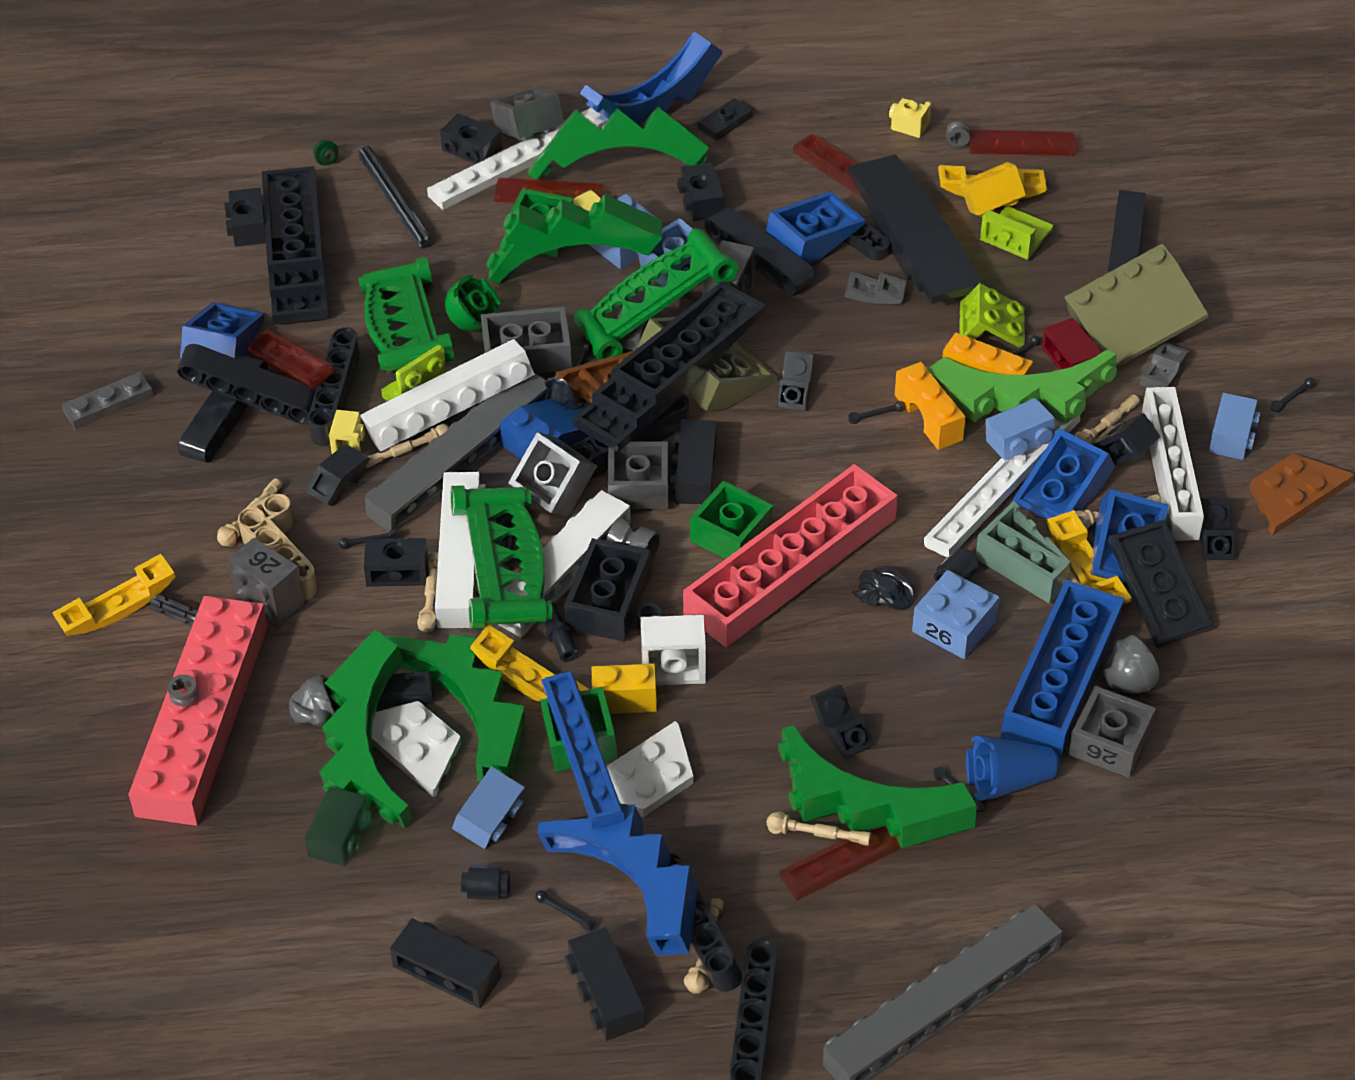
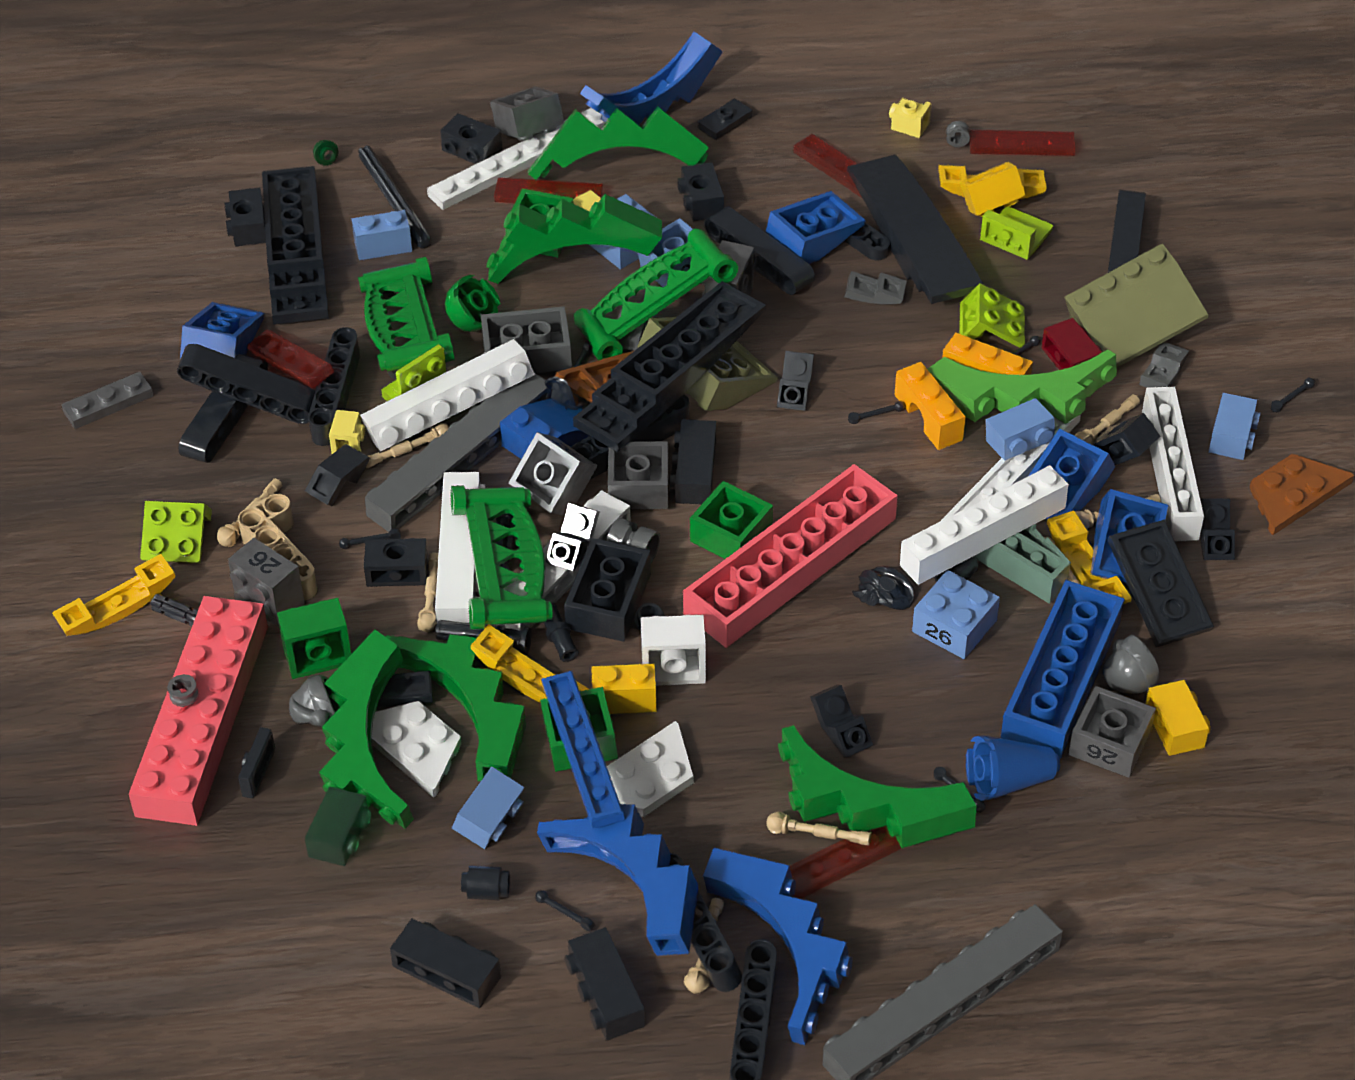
none -> lime bracket [140,501,212,563]
none -> black plate [238,727,276,799]
none -> green brick [277,598,351,679]
none -> medium blue brick [352,210,412,260]
none -> black pin [436,620,532,655]
none -> slope [545,503,600,571]
none -> blue arch [703,848,852,1045]
none -> white brick [900,465,1069,585]
none -> yellow brick [1146,680,1211,756]

